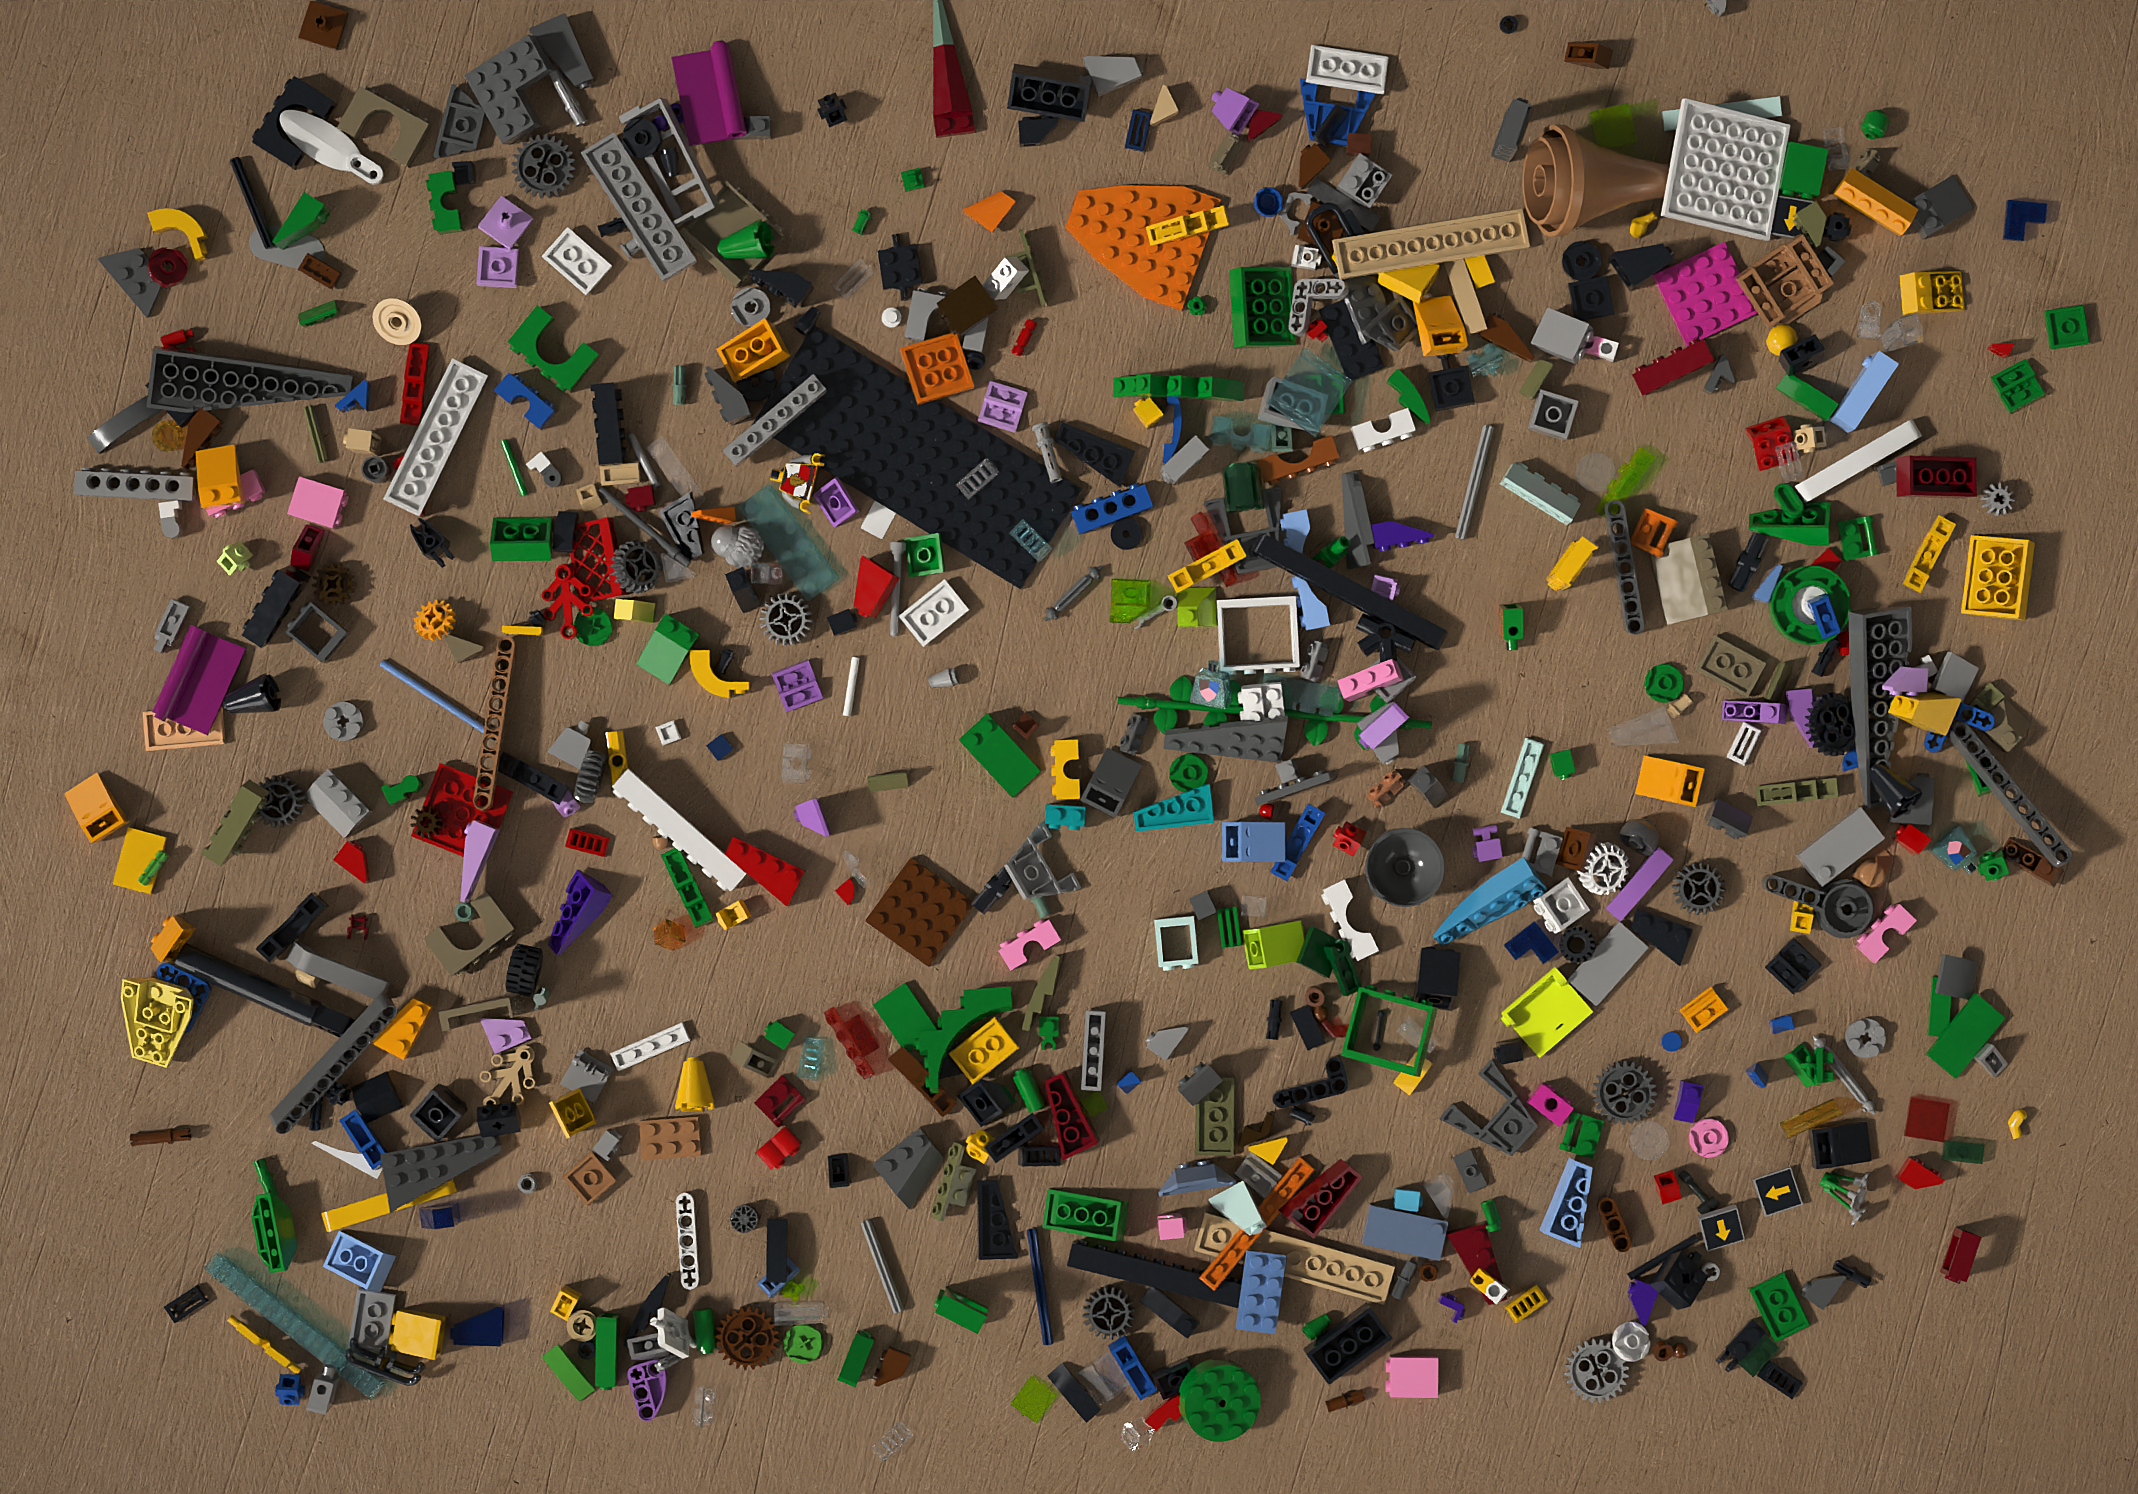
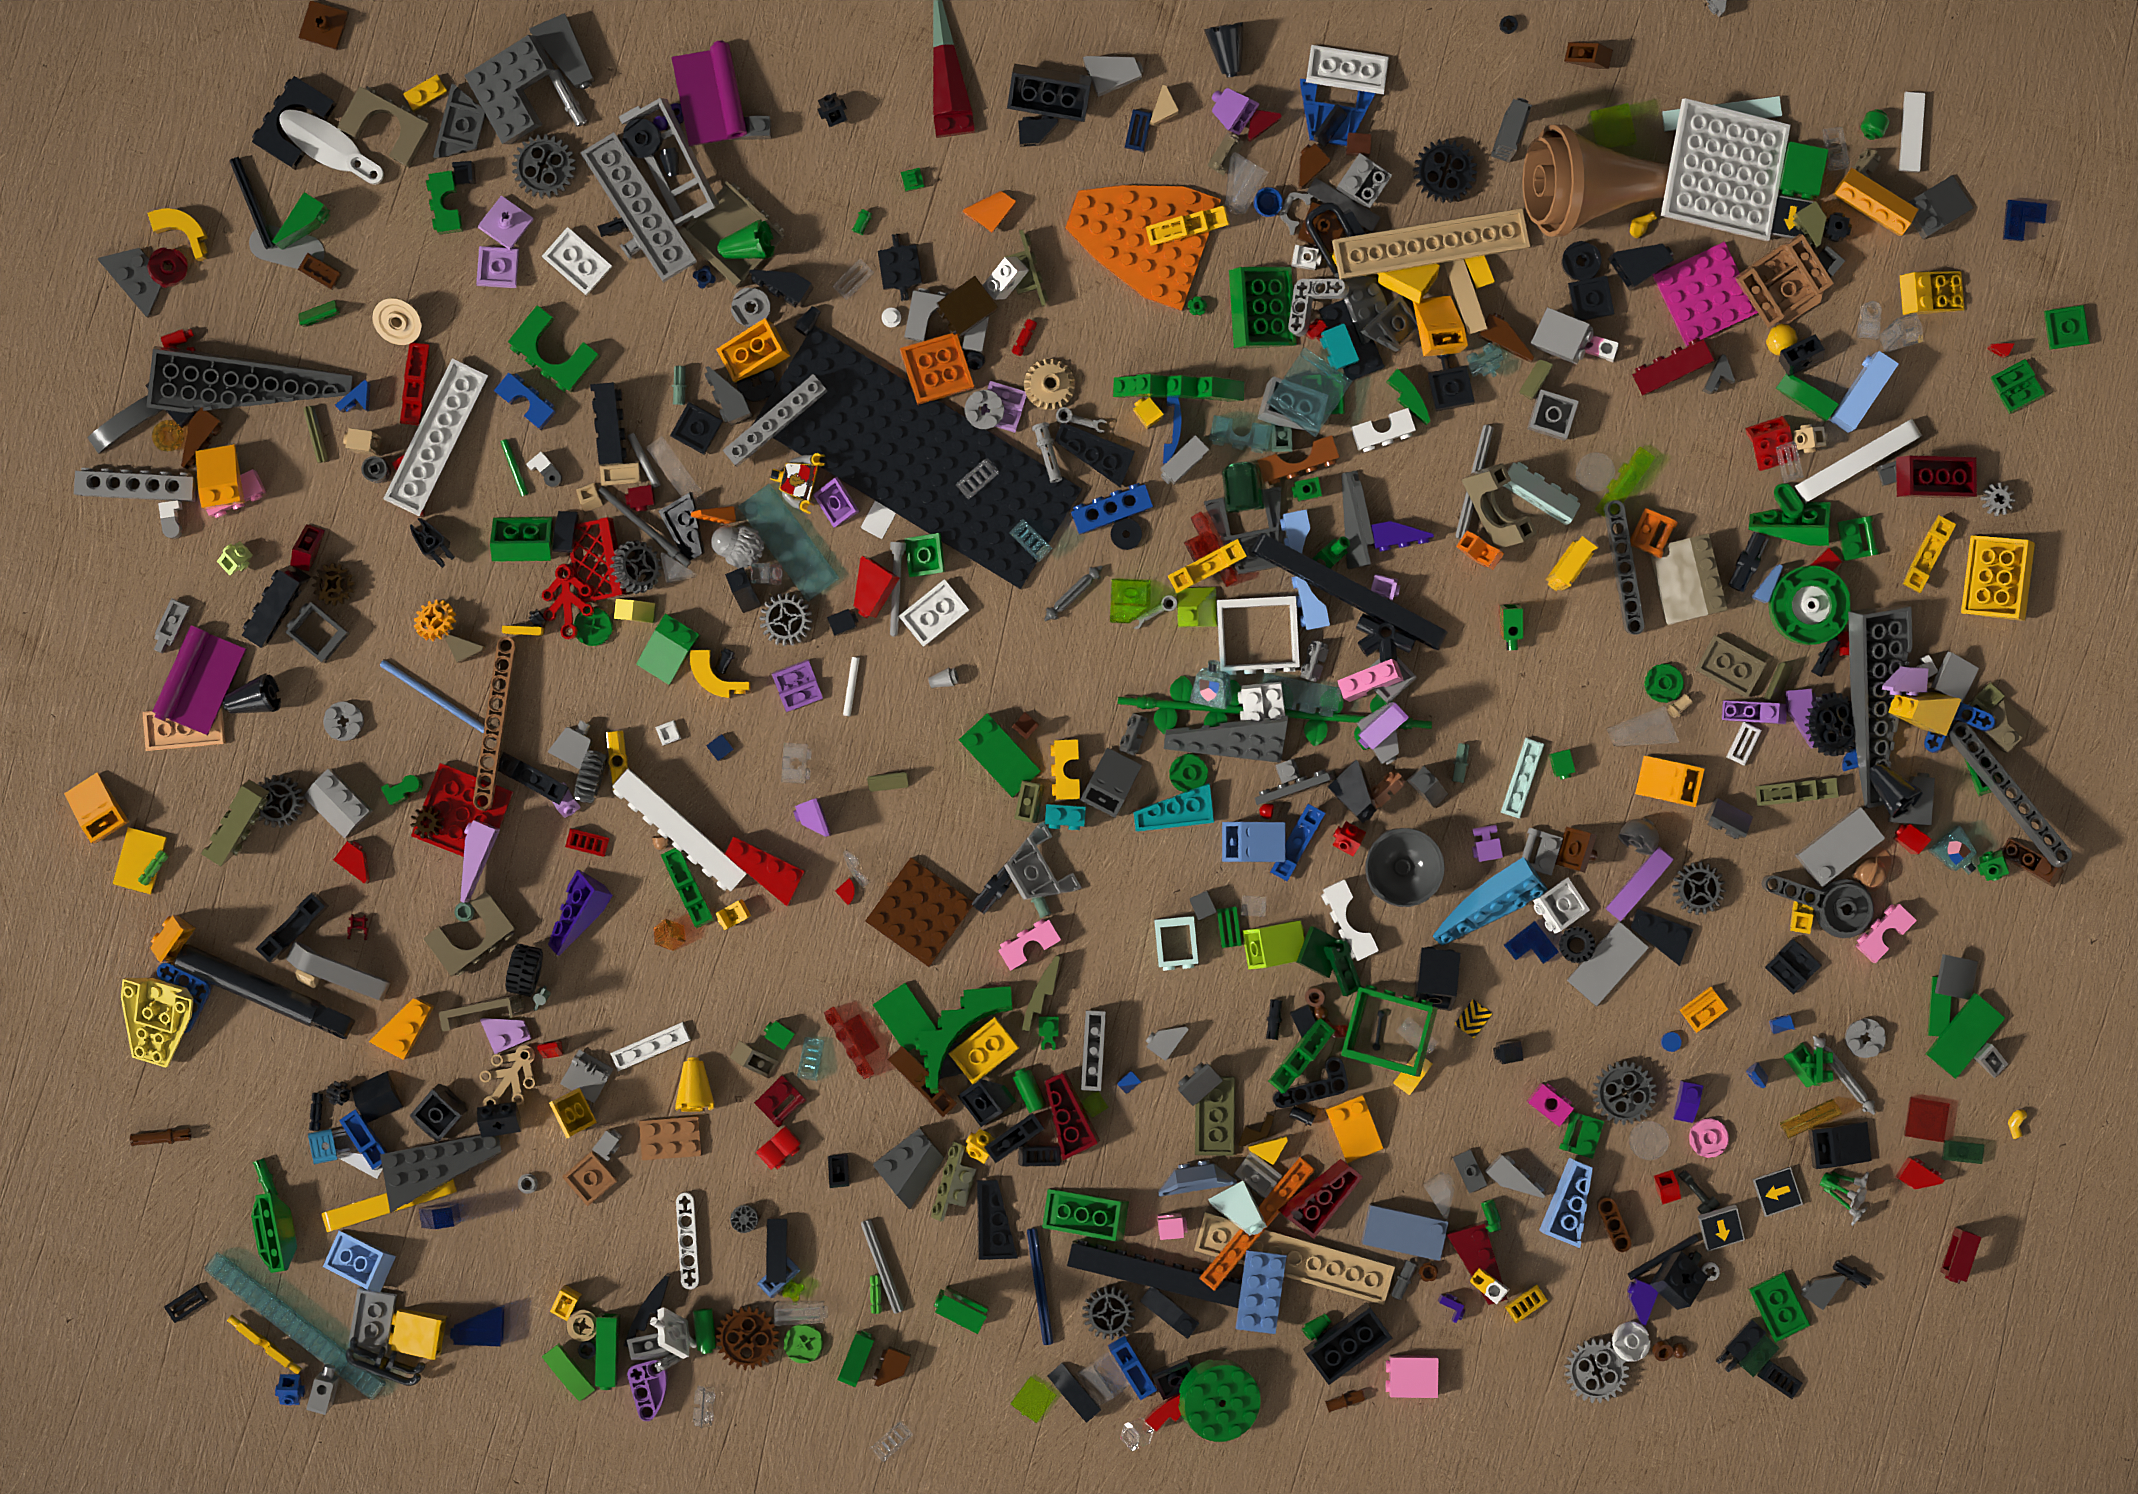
dark grey beam [269,994,398,1134] -> none
bright pink brick [287,477,349,529] -> none
medium azure brick [1393,1188,1423,1212] -> none
dark grey wing [1439,1060,1538,1156] -> none
neon yellow door [1500,967,1593,1058] -> none
white gear [1577,842,1630,895] -> none
blue slope [1807,594,1841,639] -> none
none -> dark azure piece [308,1129,350,1164]
none -> yellow plate [403,74,447,112]
none -> red slope [537,1040,563,1059]
none -> black plate [670,402,723,455]
none -> dark blue plate [693,265,716,289]
none -> bright green axle [870,1275,882,1314]
none -> light grey plate [965,390,1004,429]
none -> olive slope [1014,781,1044,823]
none -> tan gear [1024,359,1075,410]
none -> light grey brick [1056,407,1107,433]
none -> black cone [1204,22,1244,78]
none -> clear slope [1225,152,1269,215]
none -> green slope [1268,1018,1335,1094]
none -> green brick [1291,477,1322,502]
none -> teal brick [1319,324,1359,370]
none -> light orange slope [1325,1094,1383,1163]
none -> black slope [1328,760,1377,823]
none -> black gear [1413,139,1477,204]
none -> sticker [1455,999,1493,1038]
none -> orange brick [1456,531,1504,570]
none -> dark tan arch [1461,463,1537,549]
none -> light grey slope [1485,1154,1545,1198]
none -> white tile [1899,92,1925,173]

